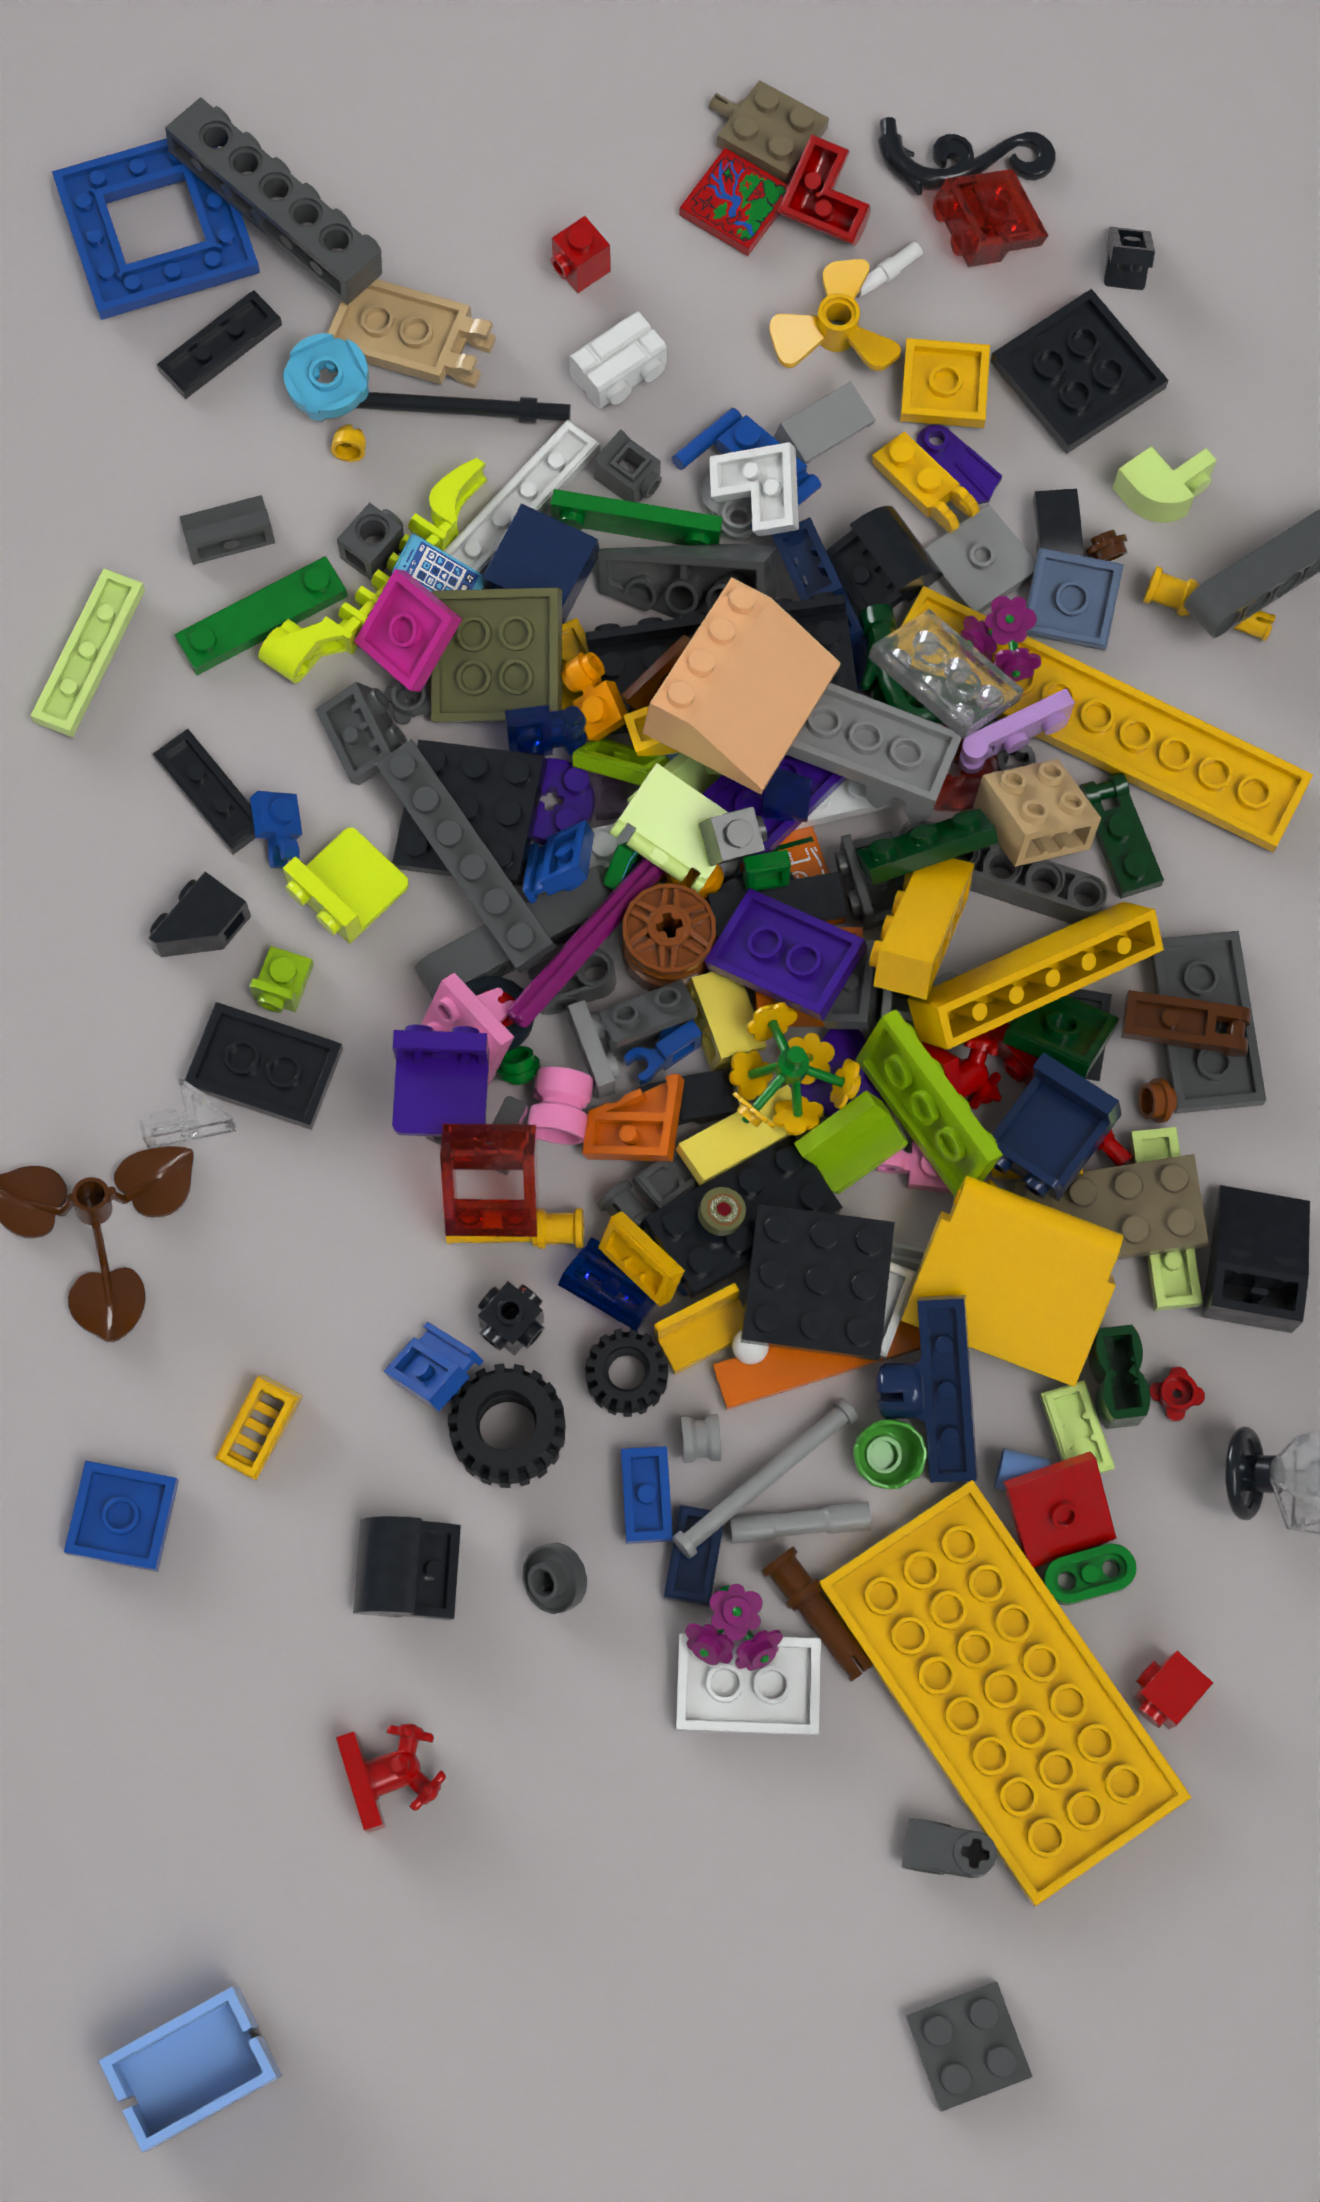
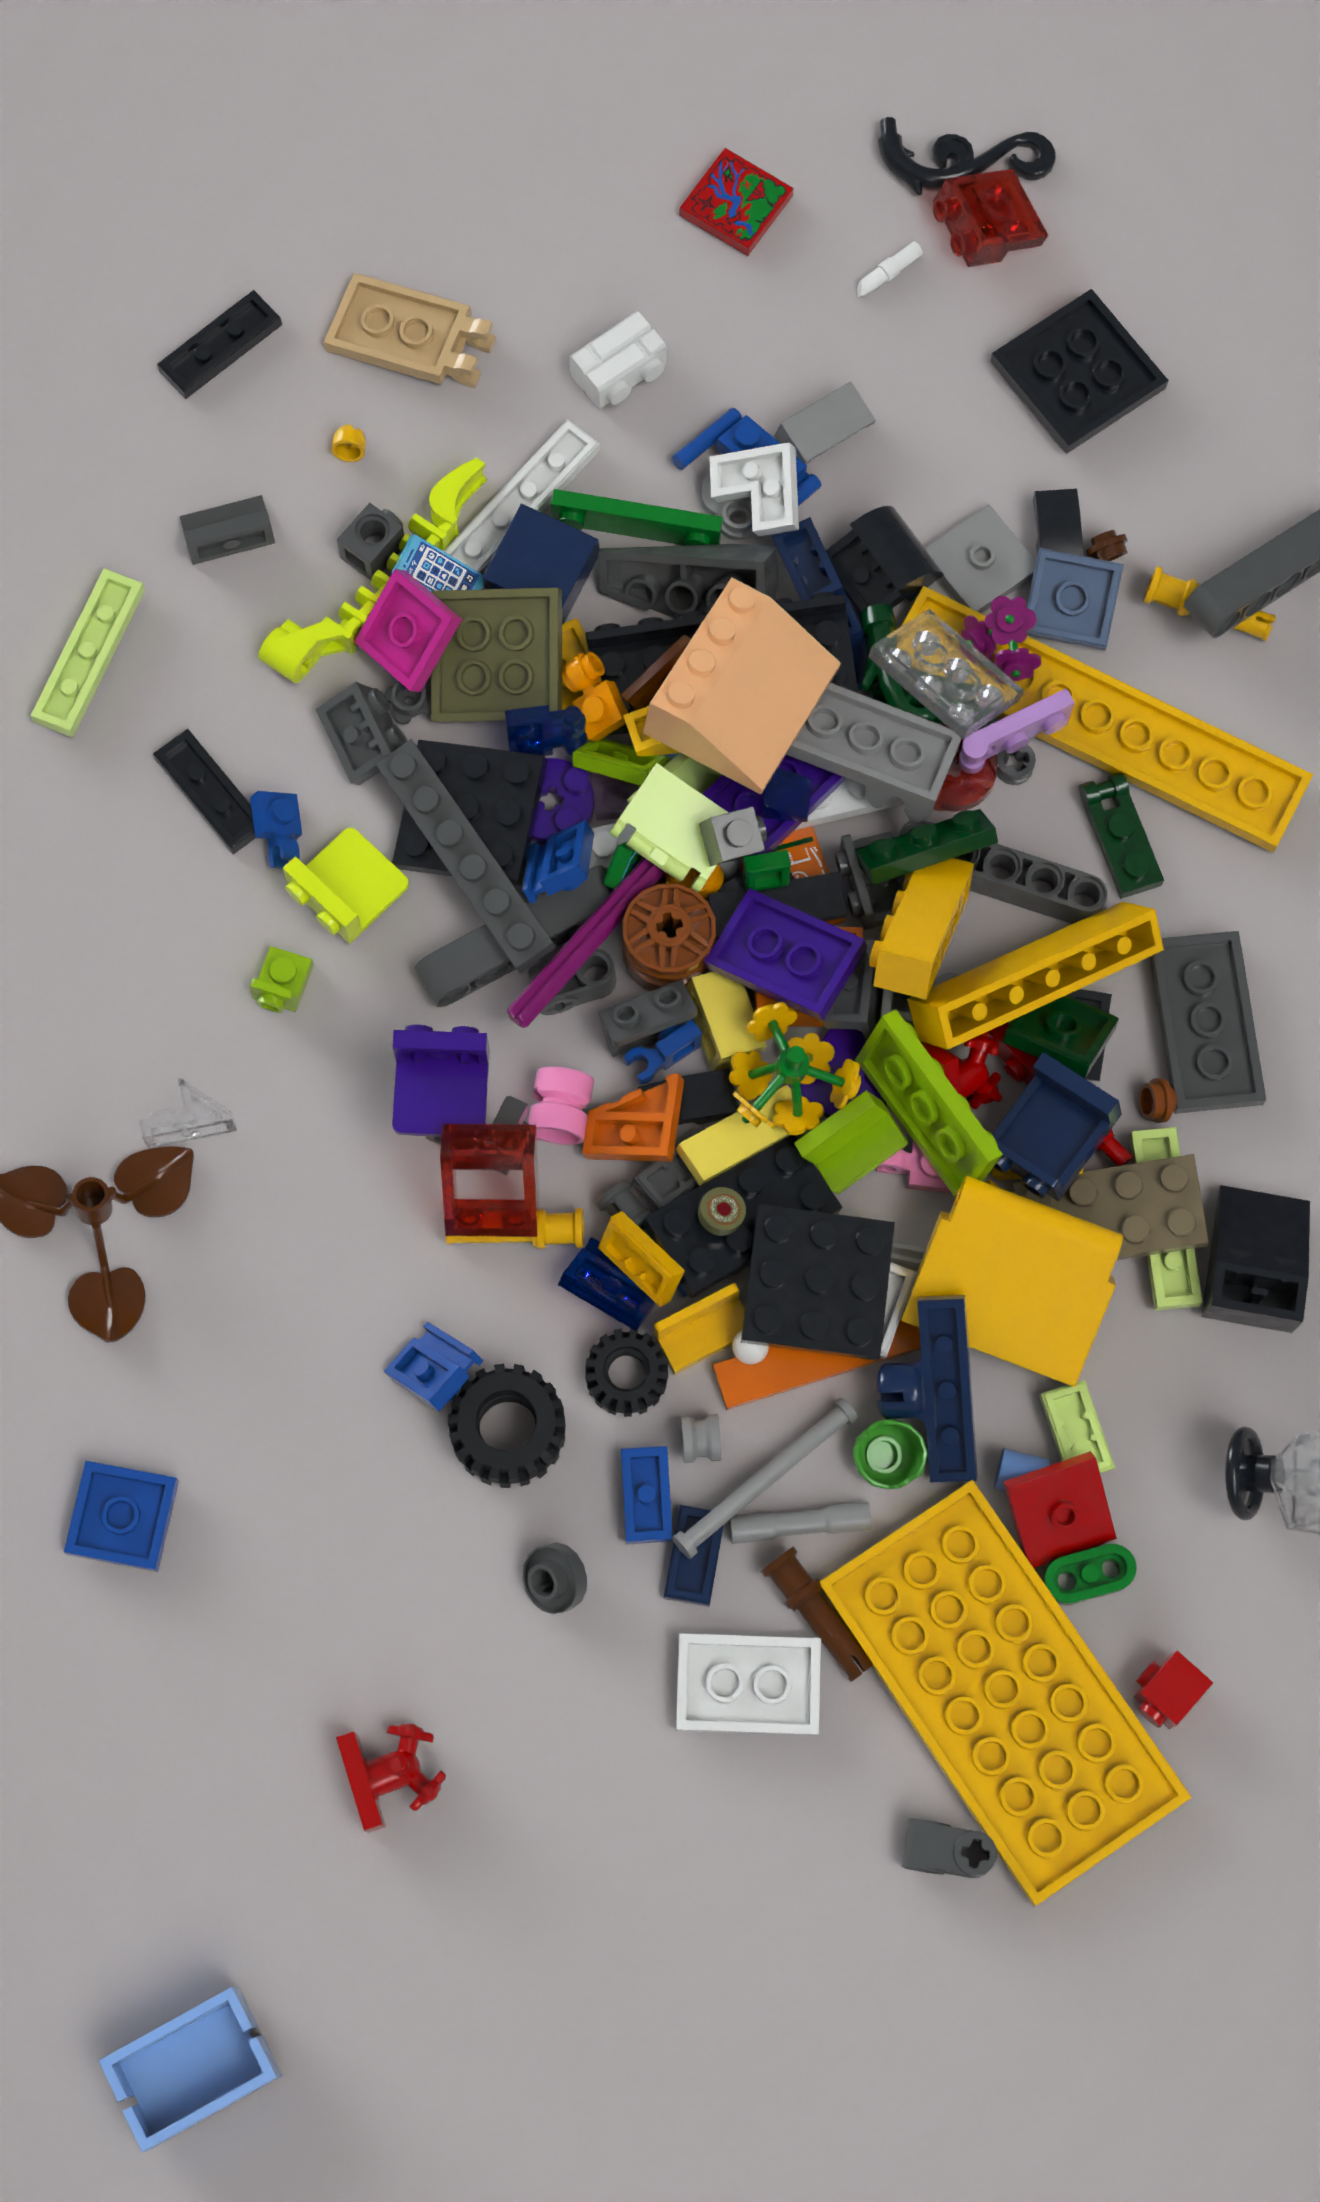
blue plate [52,138,260,320] -> none
black slope [148,871,251,957] -> none
dark grey brick [165,97,382,305] -> none
green plate [174,556,348,675] -> none
black plate [184,1002,343,1130] -> none
yellow slope [215,1375,303,1480] -> none
medium azure plate [283,333,370,421] -> none
black brick [353,1516,461,1620] -> none
black bar [356,392,571,424] -> none
bright pink plate [421,973,534,1085] -> none
black brick [478,1281,545,1356] -> none
green plate [496,1046,541,1085] -> none
red brick [550,216,611,294] -> none
light grey plate [568,1000,621,1099] -> none
dark grey window [594,429,662,503] -> none
magenta plant [685,1584,783,1671] -> none
dark tan plate [709,80,829,184] -> none
yellow piece [769,259,901,371] -> none
red brick [778,134,871,246] -> none
yellow hinge [872,431,980,533] -> none
yellow plate [900,338,990,428] -> none
dark grey plate [905,1982,1033,2112] -> none
dark purple piece [916,425,1002,504] -> none
tan brick [973,759,1101,867] -> none
dark green brick [1088,1324,1150,1429] -> none
black slope [1104,227,1155,290] -> none
yellowish green brick [1112,446,1217,523] -> none
reddish brown plate [1121,990,1251,1057] -> none
red plate [1149,1367,1205,1422] -> none

